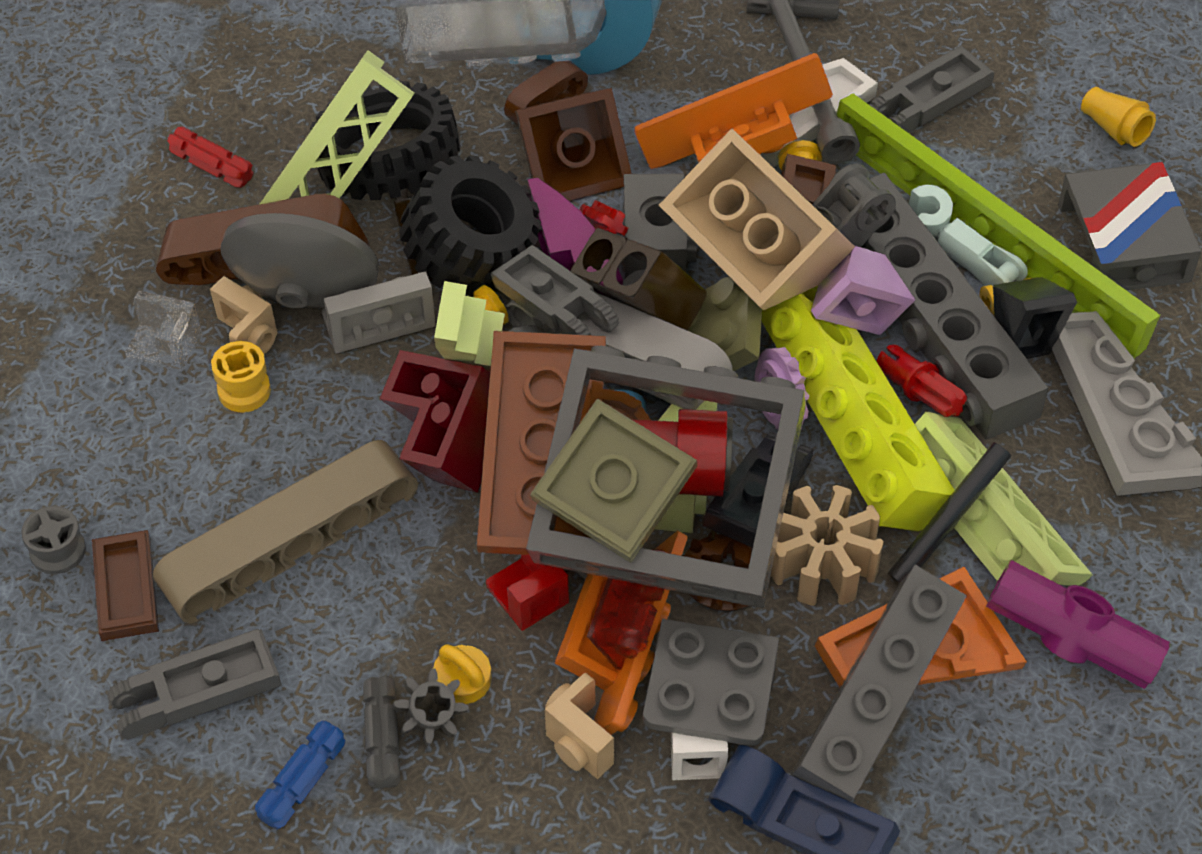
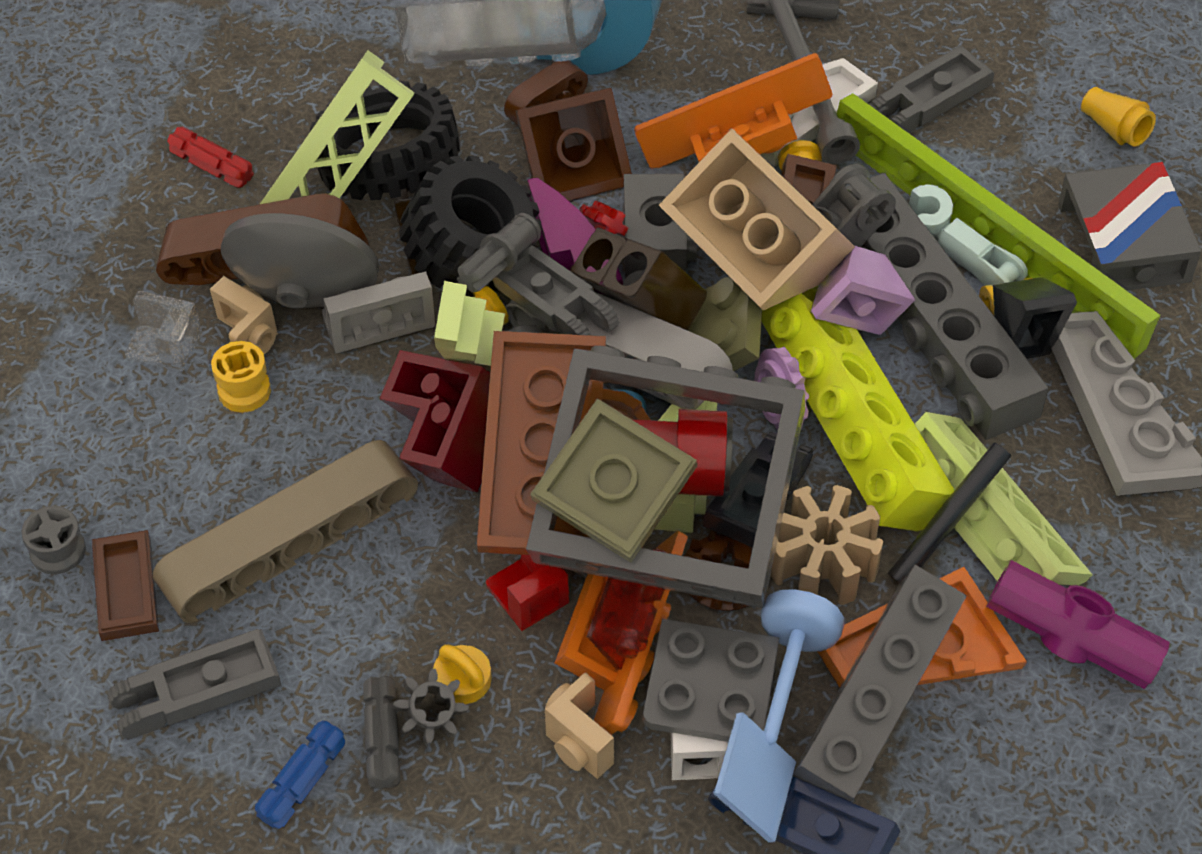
red axle [876,344,967,417] -> none
none -> dark grey axle [457,213,541,292]
none -> light blue piece [714,589,844,842]

